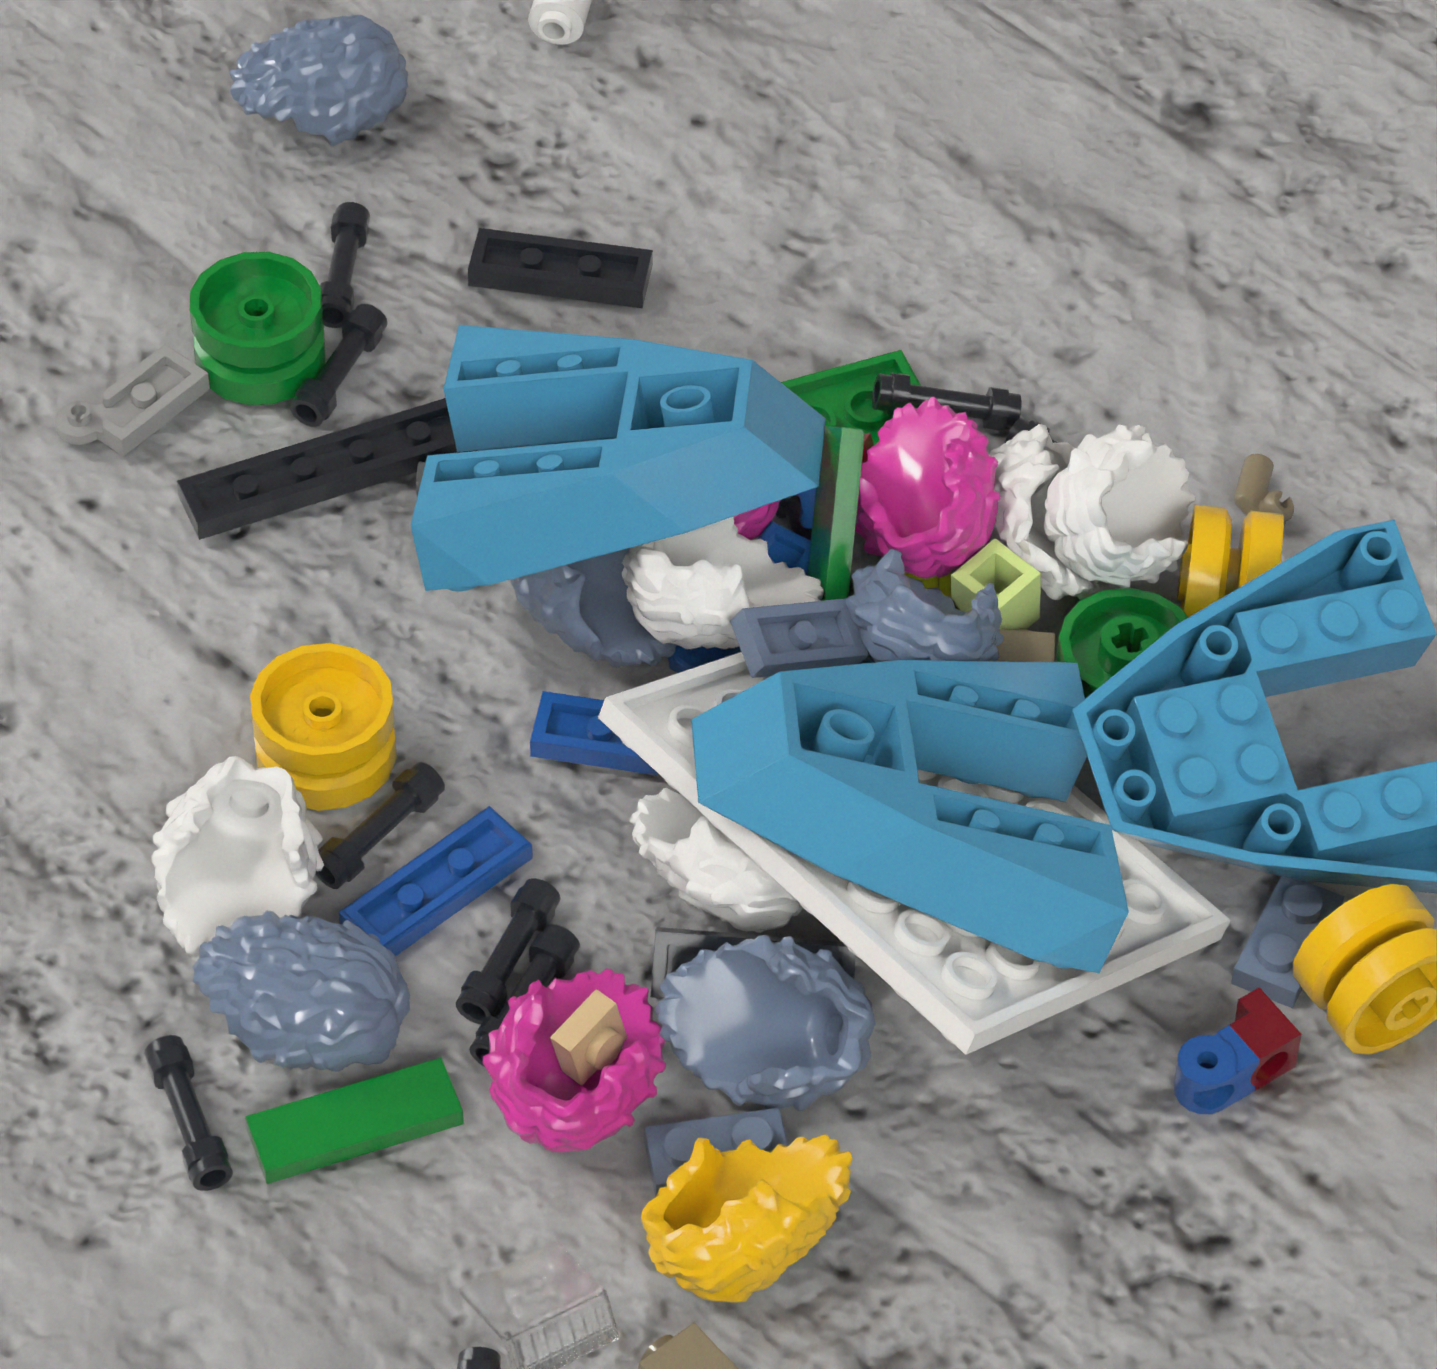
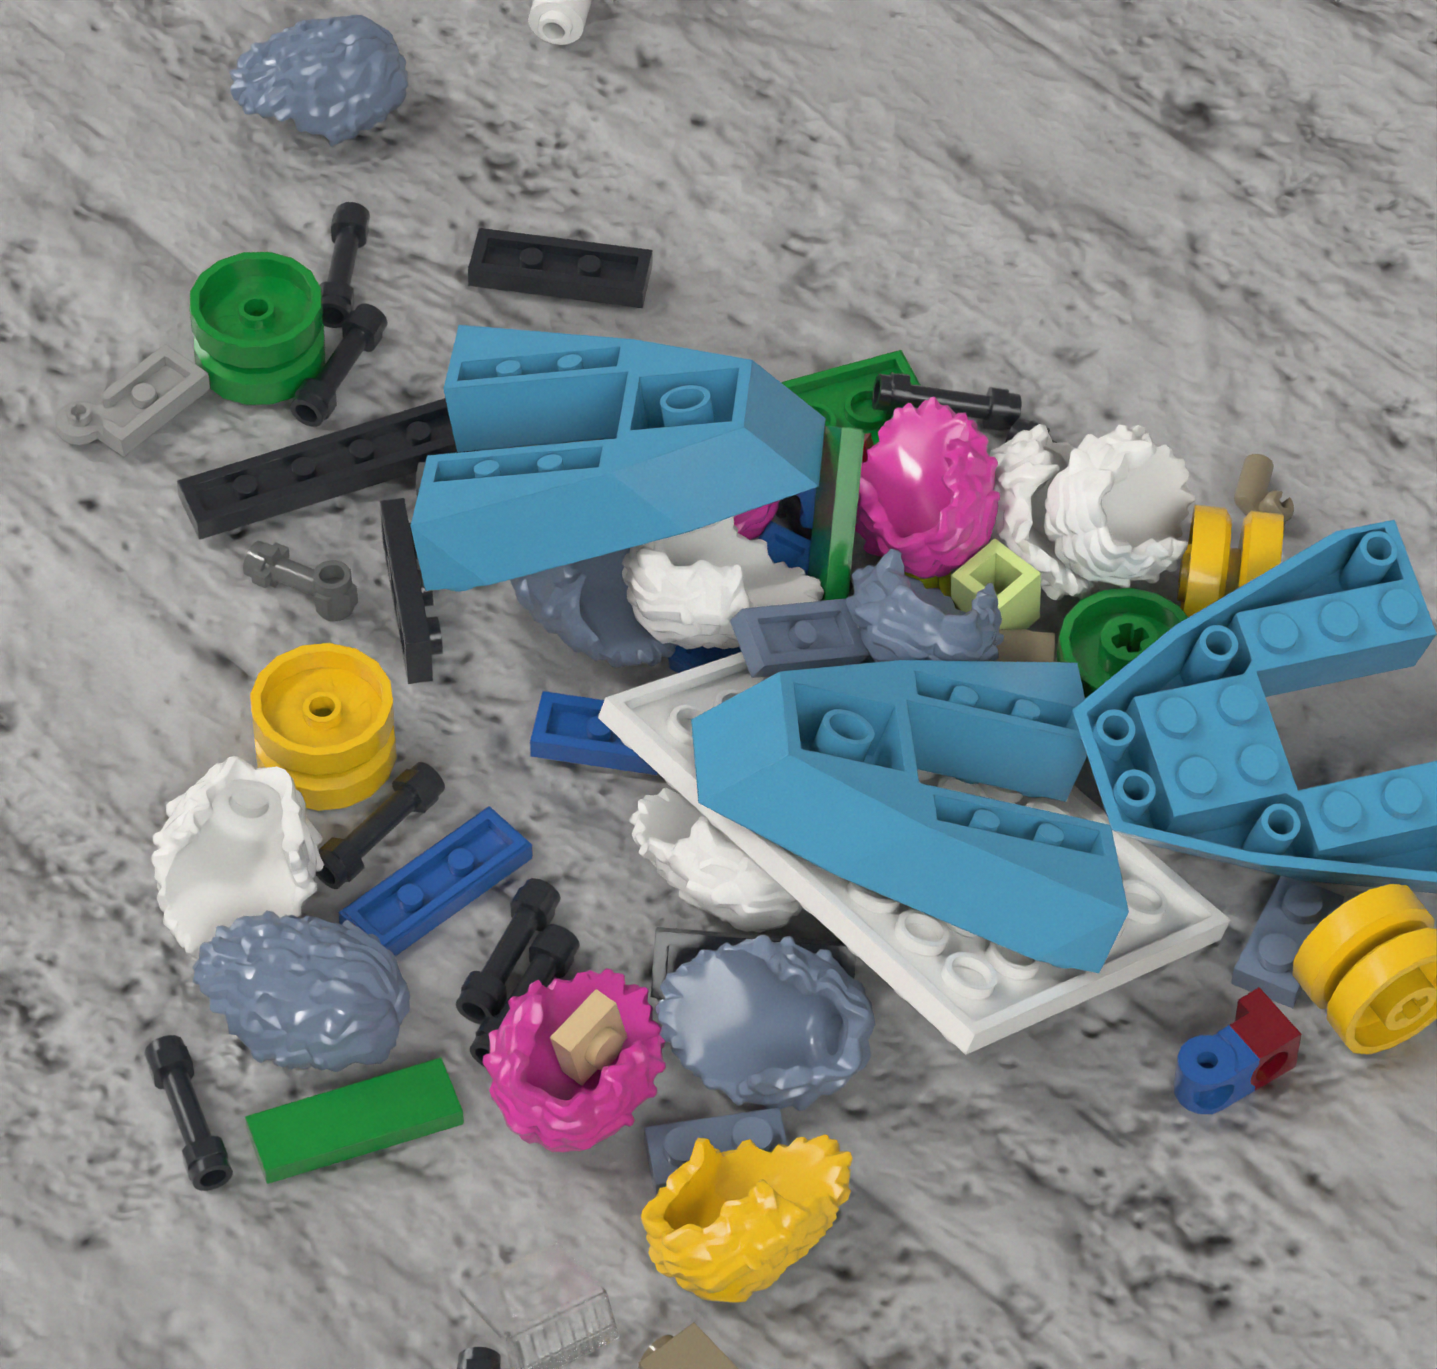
none -> dark grey bar [243,541,358,621]
none -> black plate [380,498,443,684]

